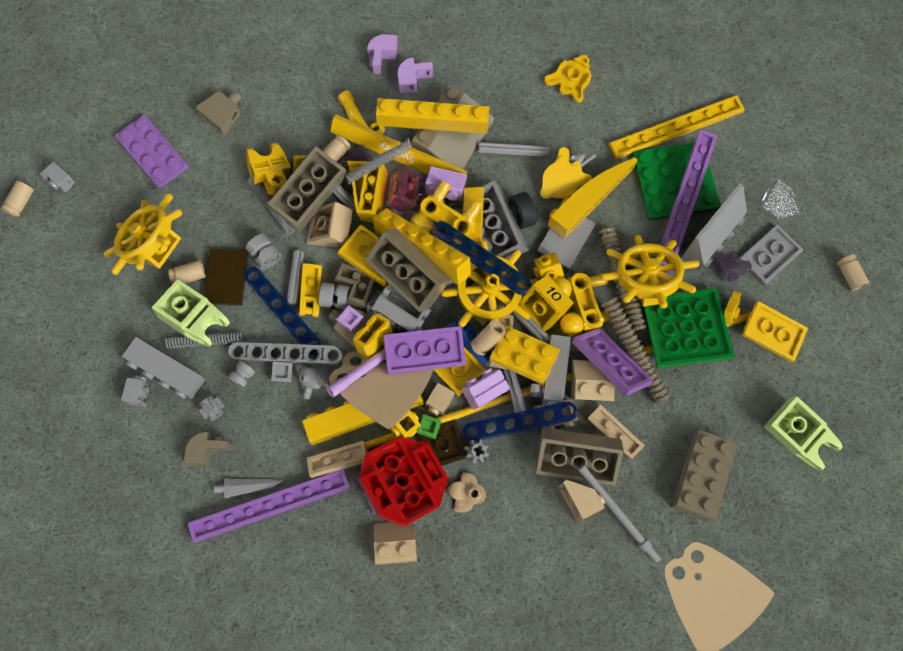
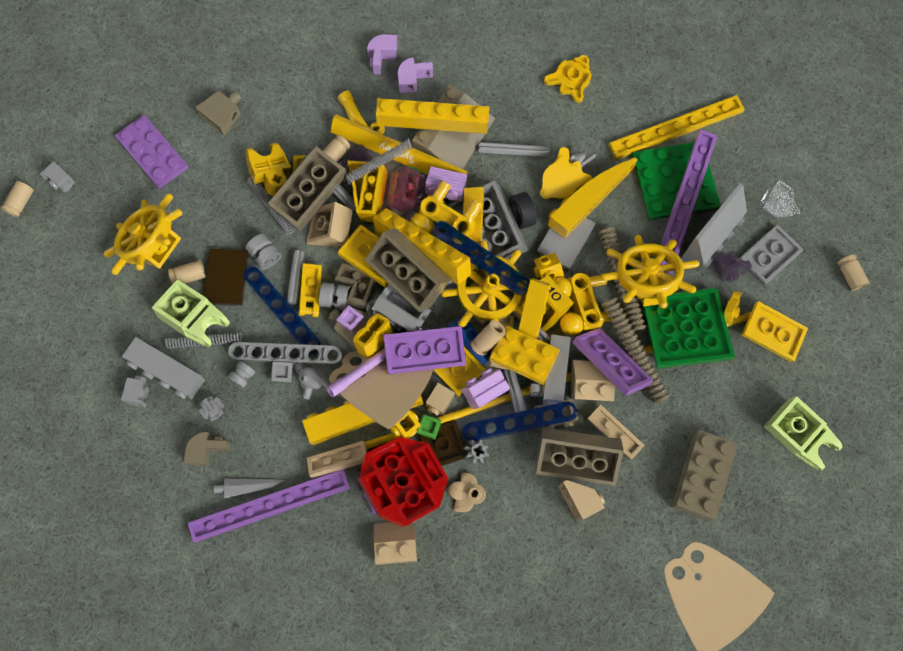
light grey bar [578,465,661,563] -> none
none -> yellow tile [518,278,551,339]

